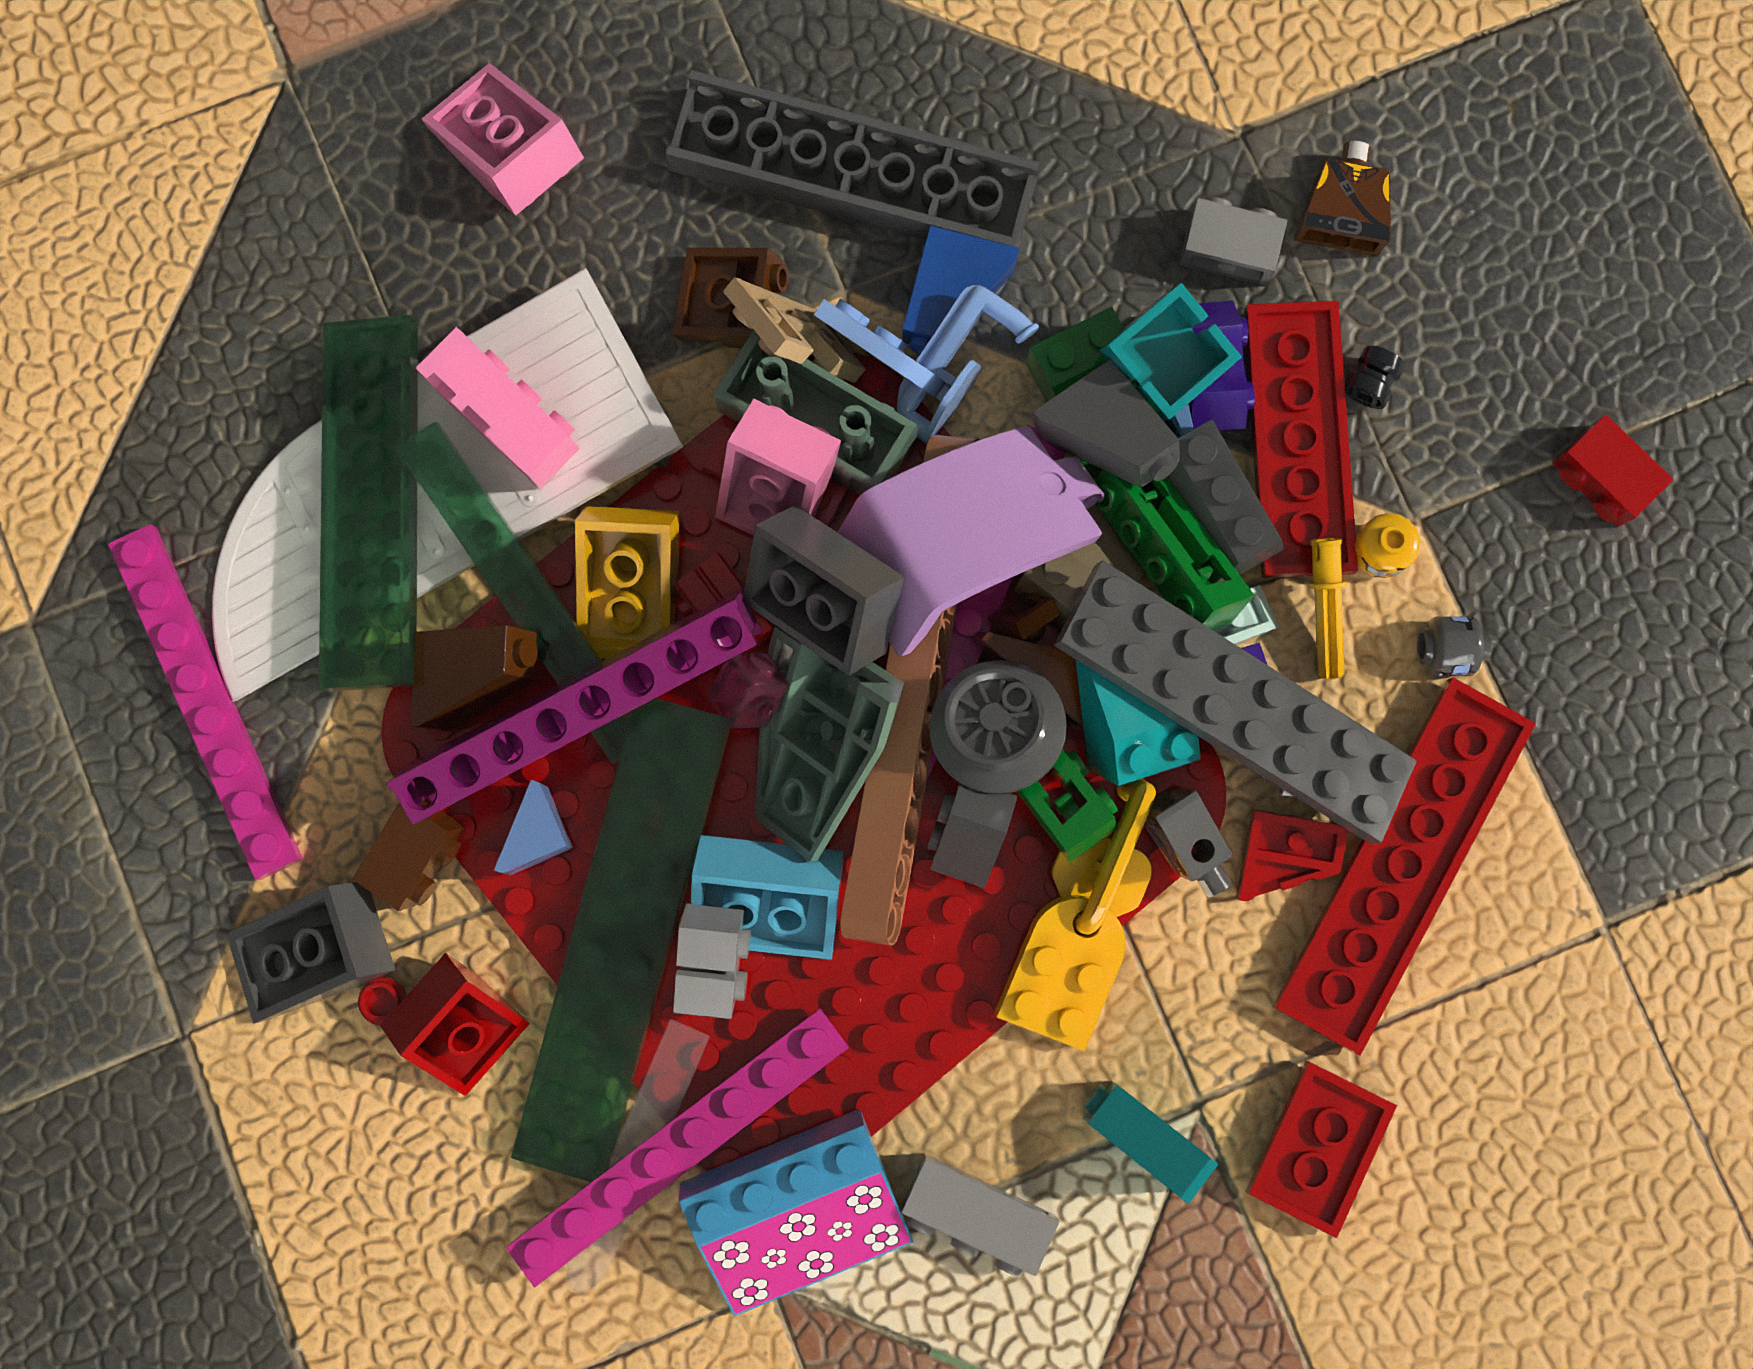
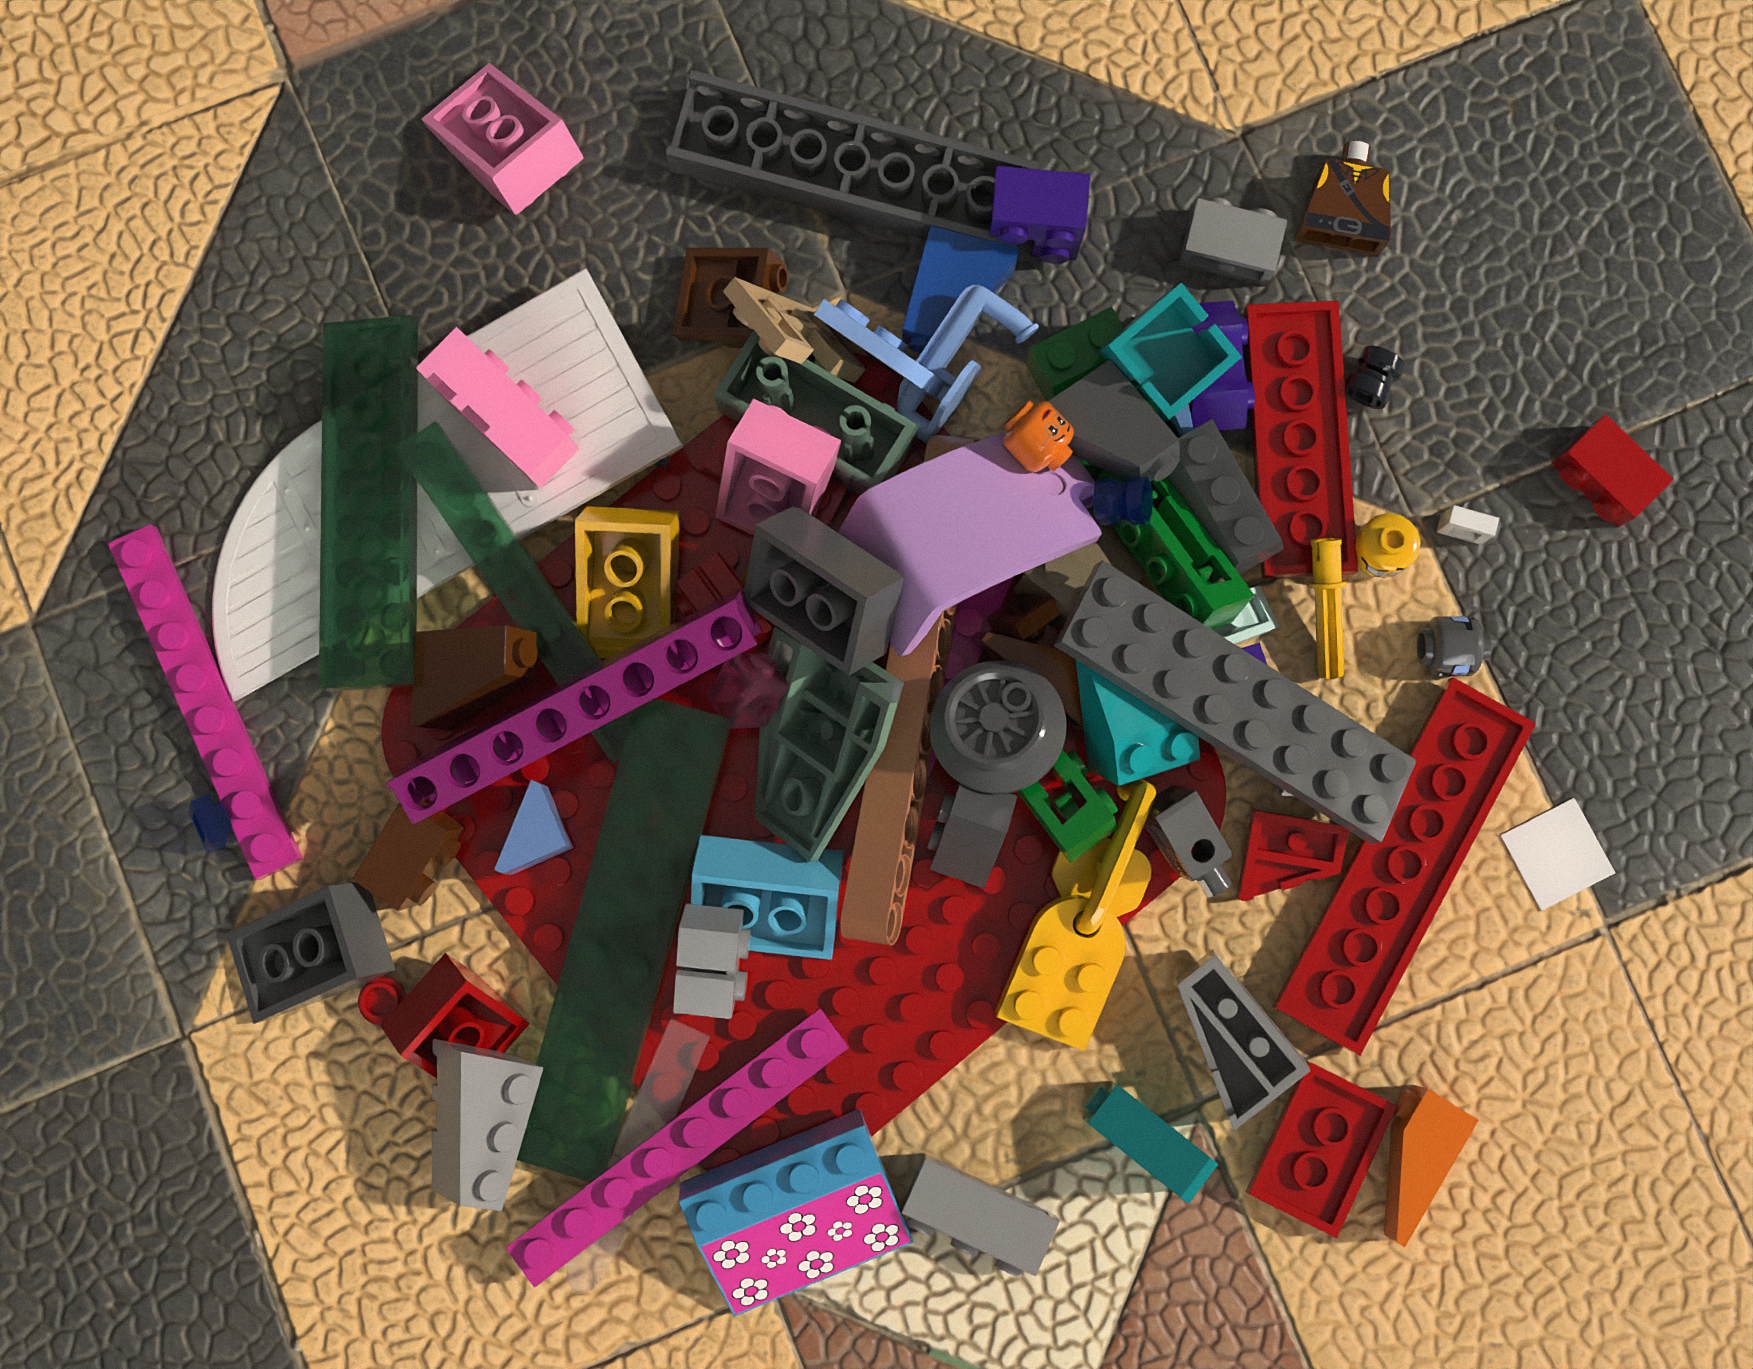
none -> clear blue plate [188,794,232,854]
none -> light grey wedge [432,1039,544,1211]
none -> dark purple brick [989,166,1090,264]
none -> orange head [1002,400,1074,472]
none -> clear blue wheel [1093,476,1153,526]
none -> light grey wedge [1176,949,1311,1131]
none -> orange slope [1384,1085,1479,1247]
none -> white tile [1436,505,1499,545]
none -> white sticker [1501,798,1615,911]

